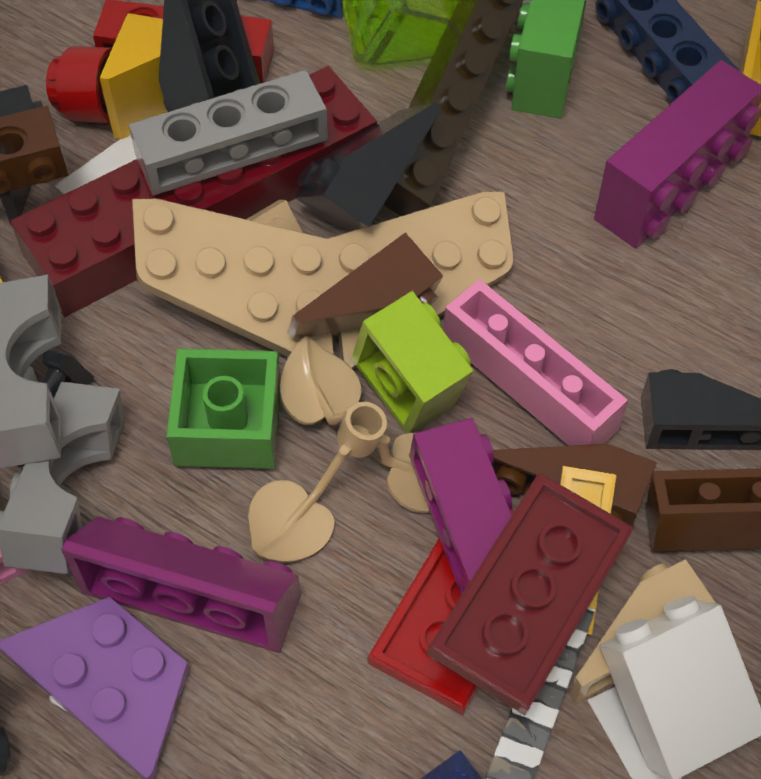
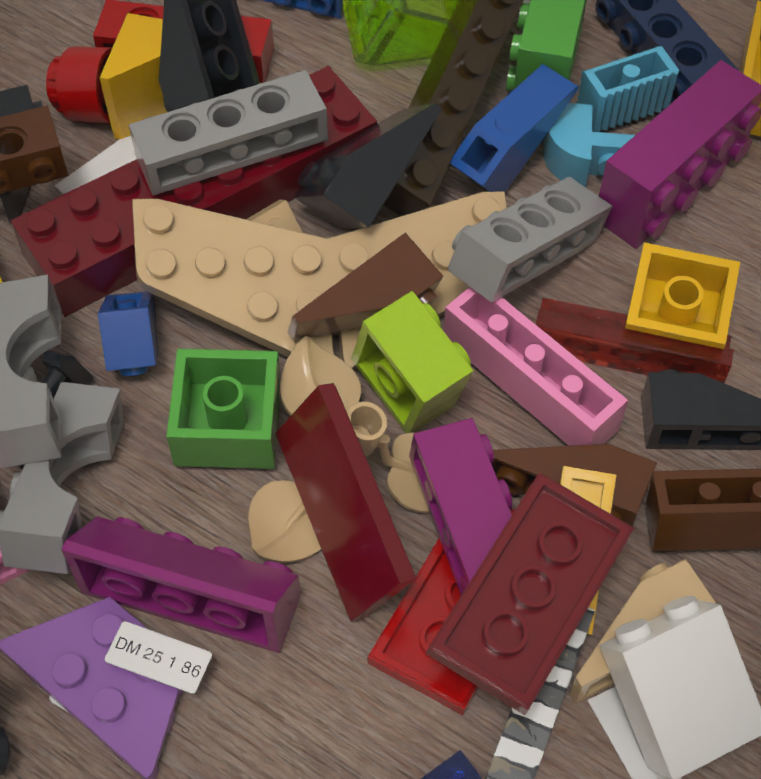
none -> blue slope [98,291,158,376]
none -> white sticker [105,621,212,694]
none -> dark red tile [275,383,416,622]
none -> light grey brick [447,176,612,303]
none -> blue slope [450,64,579,192]
none -> clear red fence [536,298,734,383]
none -> medium azure brick [543,103,635,187]
none -> medium azure brick [576,46,679,132]
none -> yellow slope [625,242,740,349]

